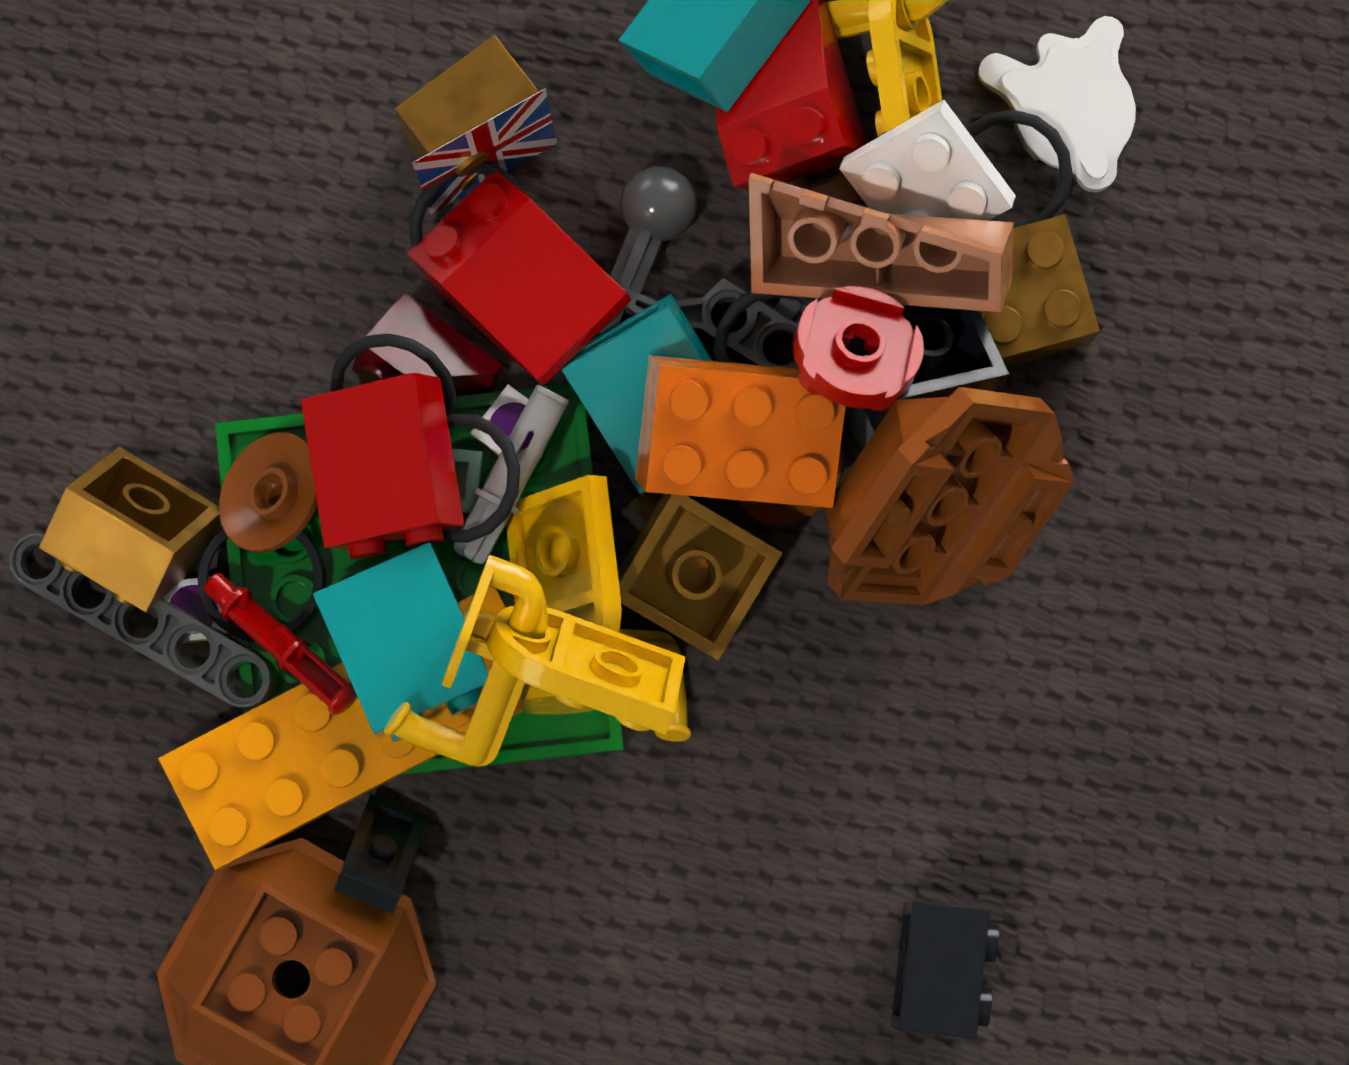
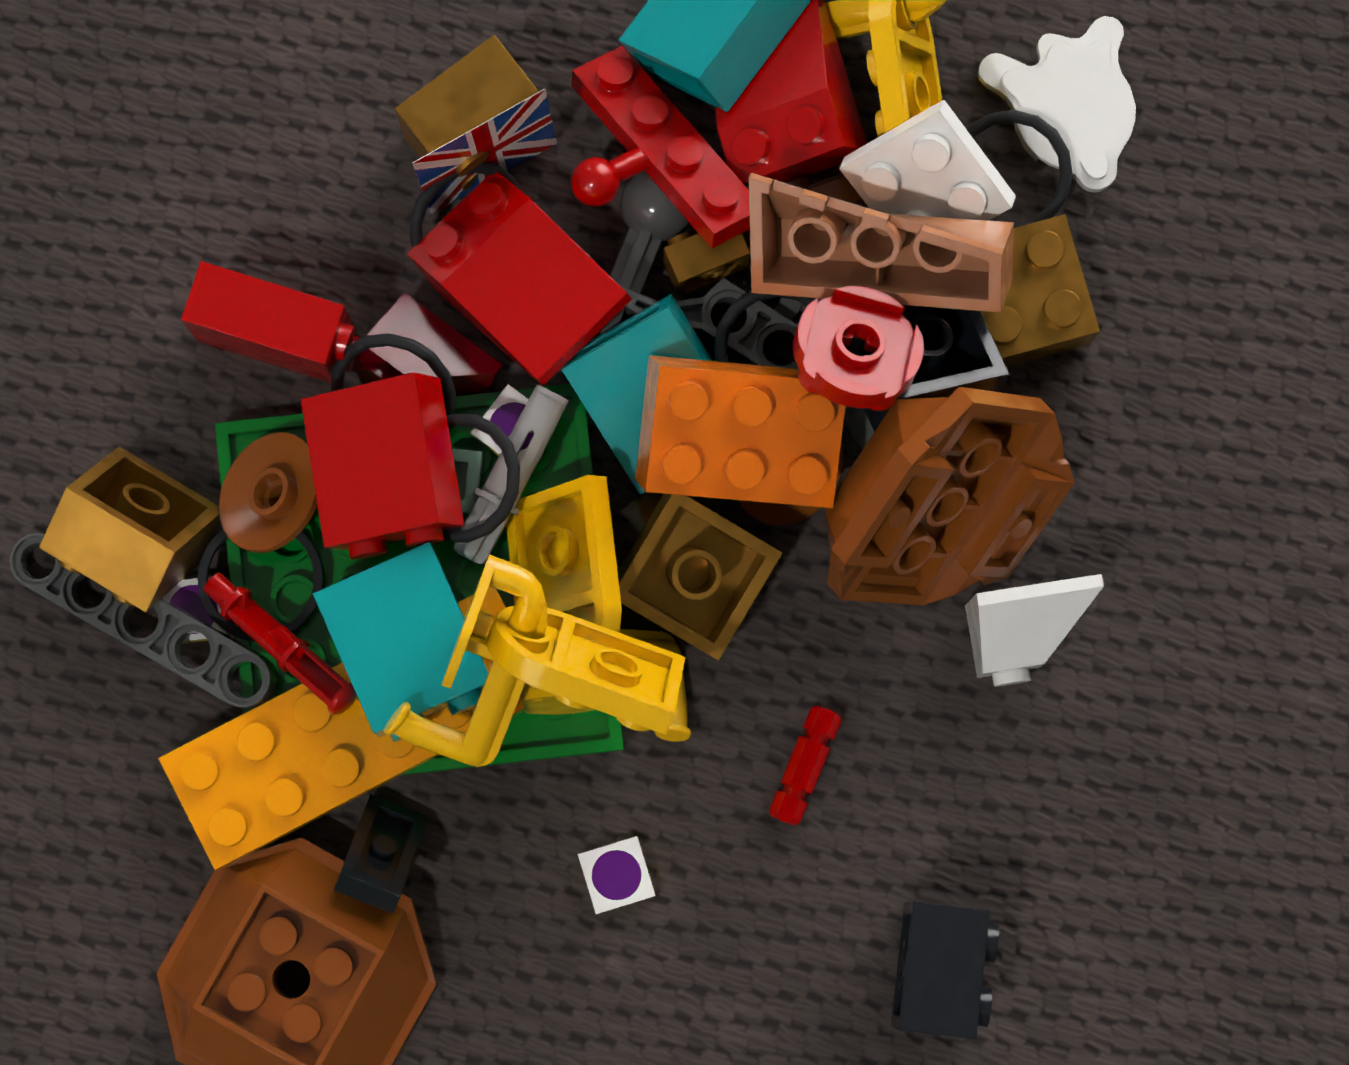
none -> red brick [181,261,361,383]
none -> red plate [571,46,750,249]
none -> tile [578,836,656,914]
none -> pearl gold piece [663,232,750,297]
none -> red axle [769,705,842,826]
none -> white slope [965,574,1104,687]

